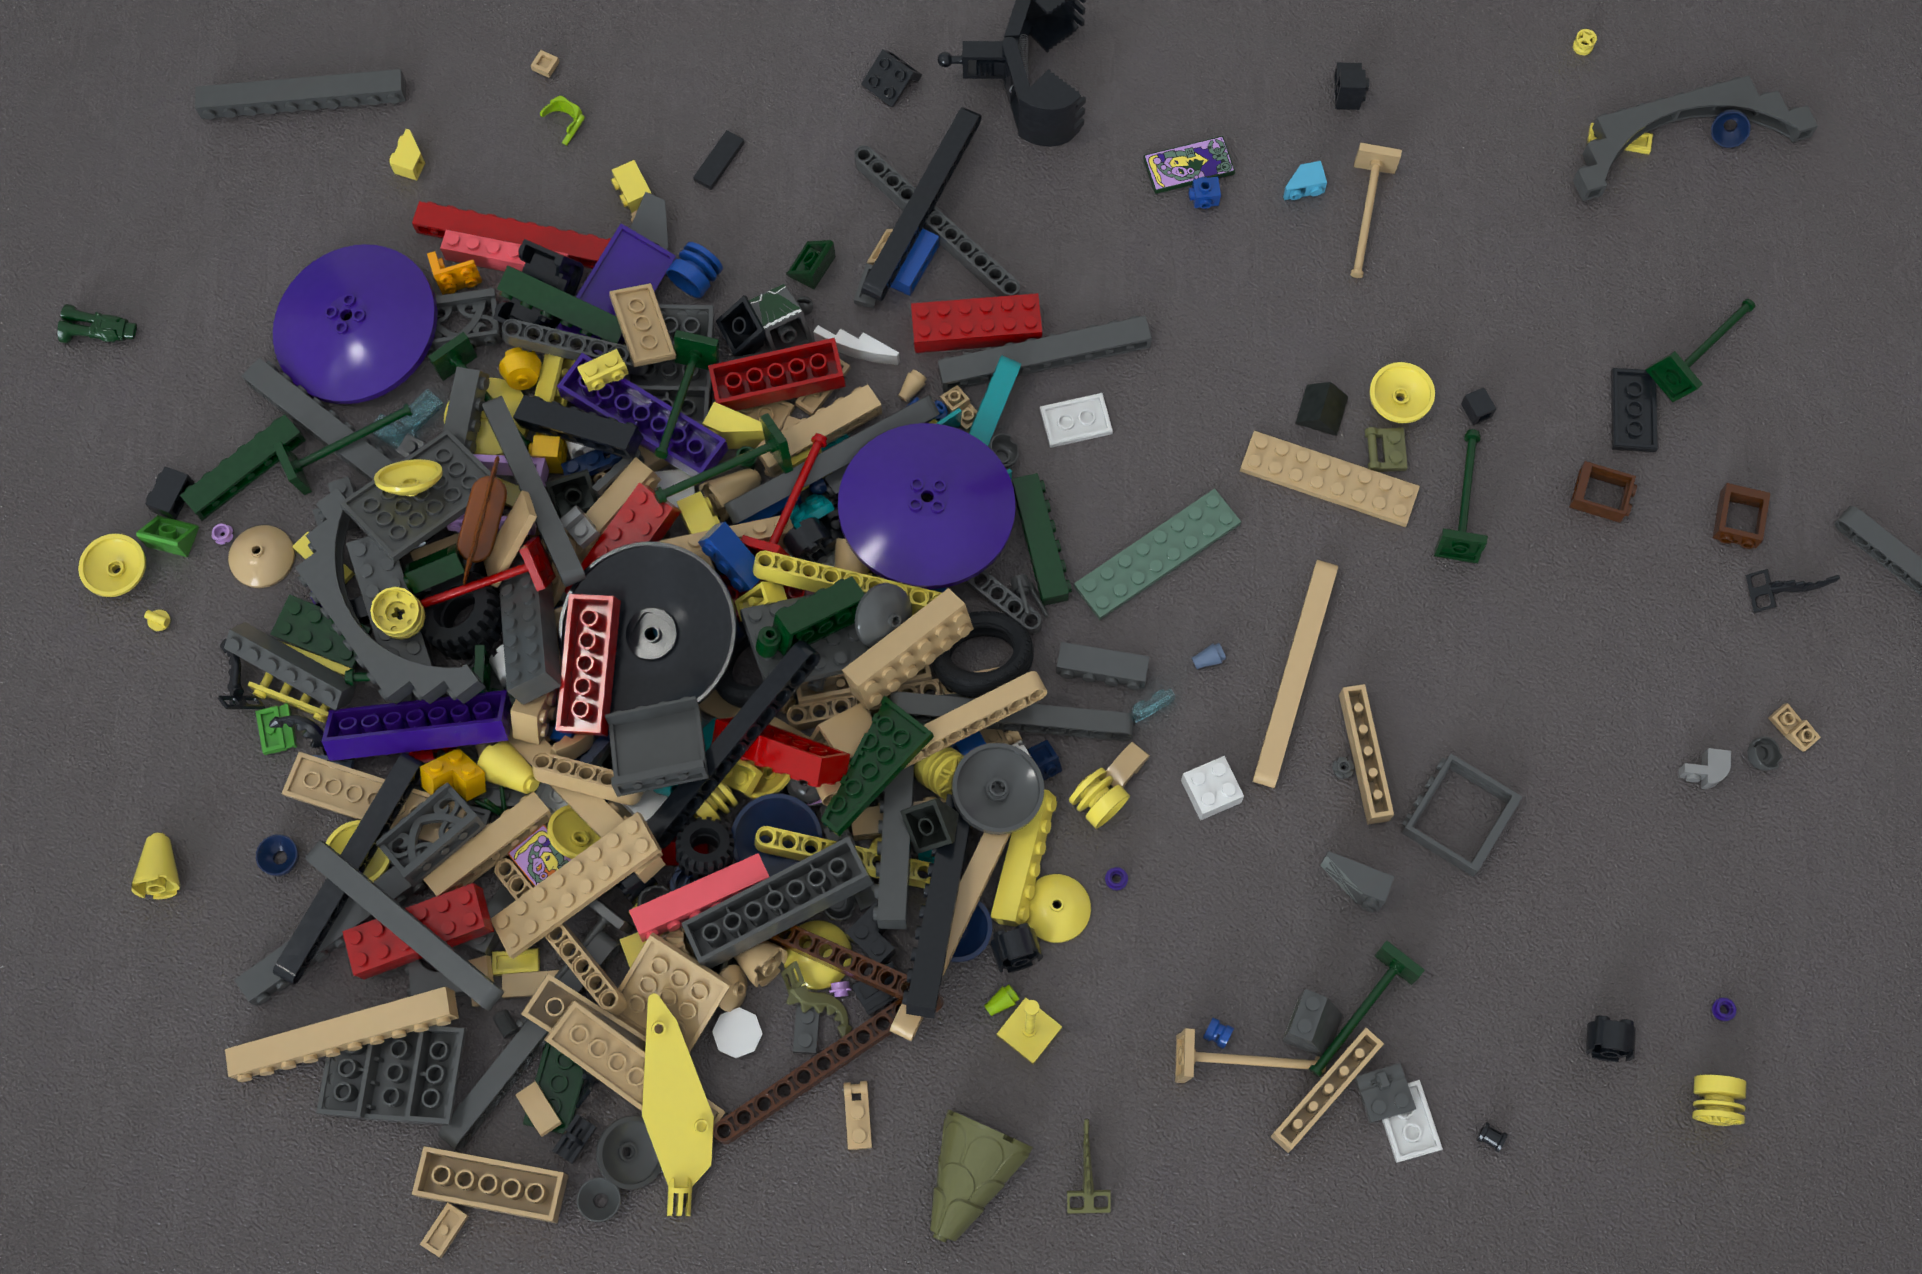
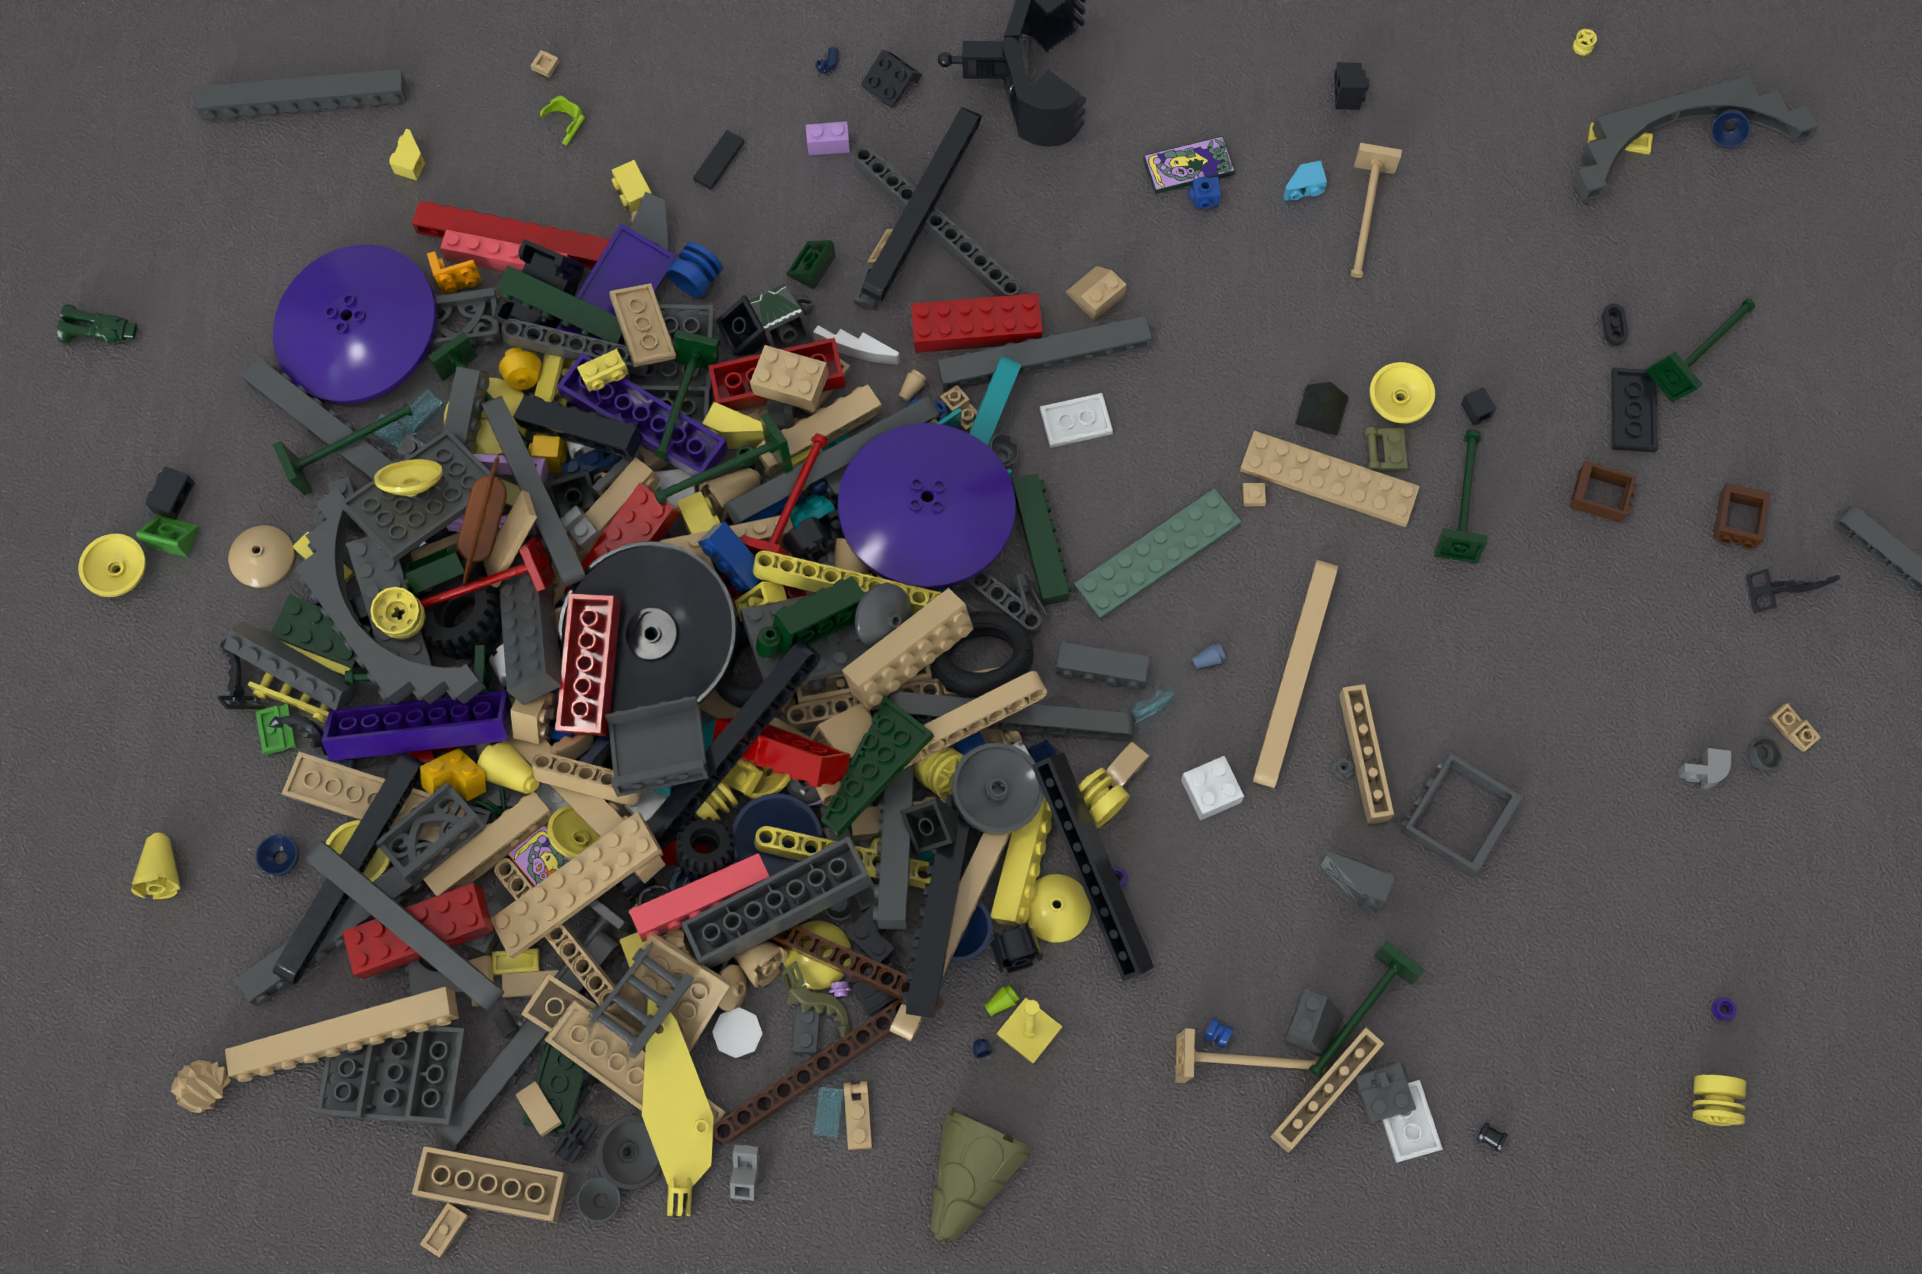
light yellow plate [144,609,171,631] -> none
dark green brick [180,414,306,521] -> none
lavender plate [212,524,233,545] -> none
blue brick [891,229,940,296] -> none
olive piece [1067,1119,1111,1214] -> none
black brick [1586,1016,1636,1062] -> none
none -> tan hair [171,1060,231,1113]
none -> dark grey fence [588,945,694,1060]
none -> light grey brick [730,1145,760,1201]
none -> tan brick [750,345,829,412]
none -> dark grey panel [767,398,794,428]
none -> lavender brick [806,121,850,156]
none -> clear light blue plate [814,1087,844,1138]
none -> dark blue arm [815,47,838,73]
none -> dark blue hinge [972,1039,993,1058]
none -> black brick [1032,753,1154,981]
none -> tan slope [1065,266,1126,322]
none -> tan plate [1242,483,1266,506]
none -> black plate [1602,303,1628,346]

